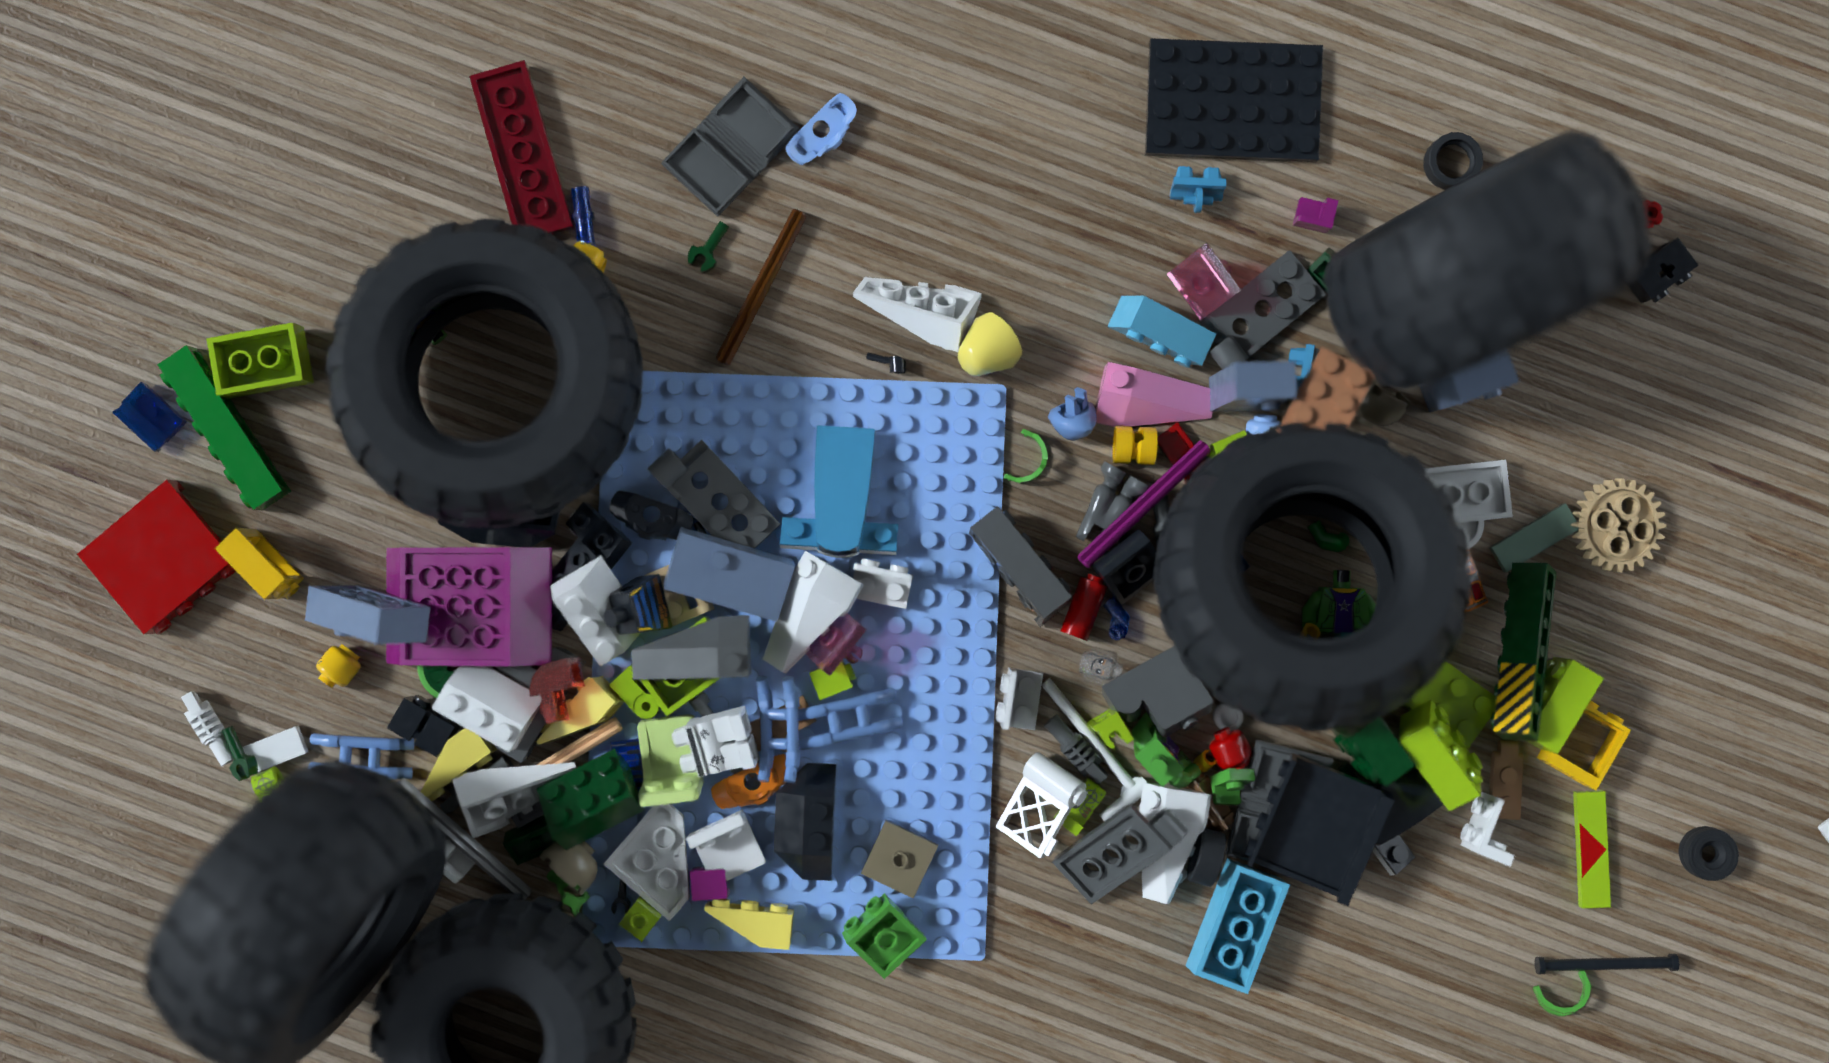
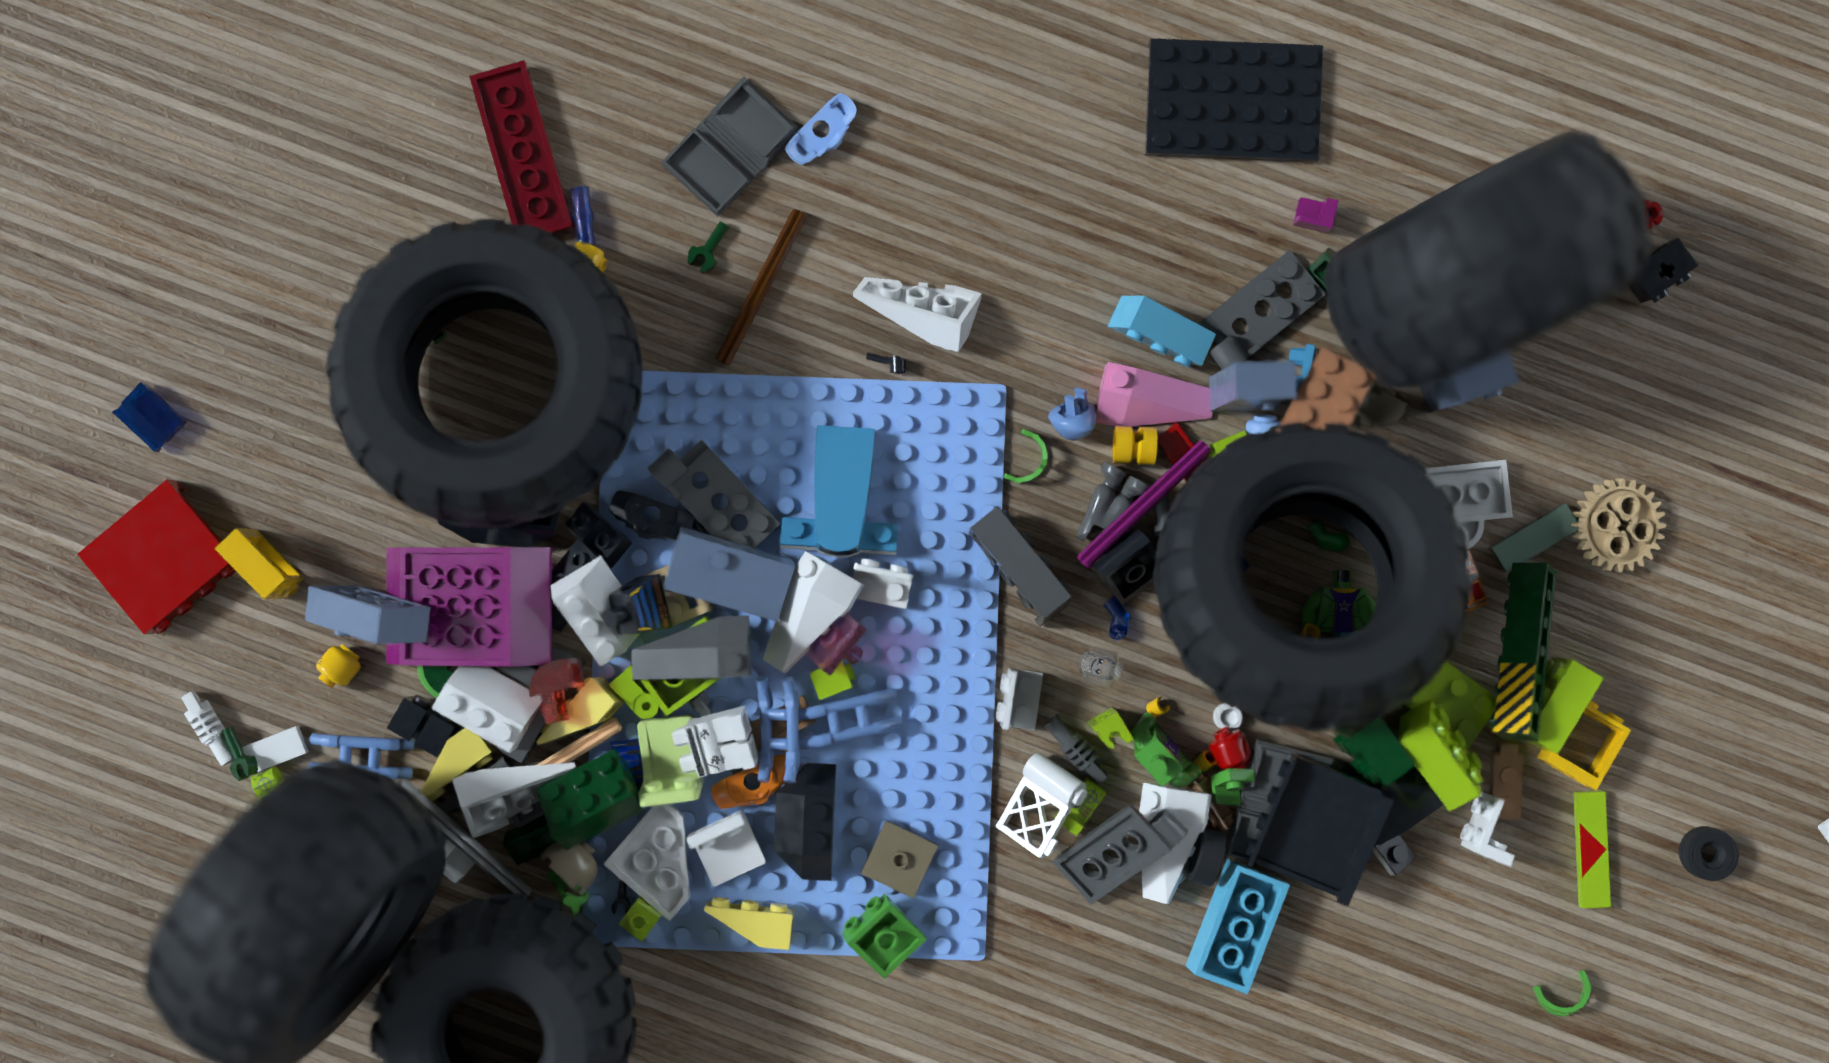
green brick [157,345,292,511] -> none
lime brick [206,322,314,399] -> none
magenta panel [690,866,730,901] -> none
light yellow piece [958,312,1022,376] -> none
white bar [1041,678,1147,822] -> none
red brick [1061,574,1108,641] -> none
dark grey brick [1101,646,1213,737] -> none
clear pink tile [1167,243,1241,321] -> none
dark azure hips [1170,166,1226,213] -> none
black tyre [1423,132,1483,190] -> none
black bar [1535,953,1680,975] -> none

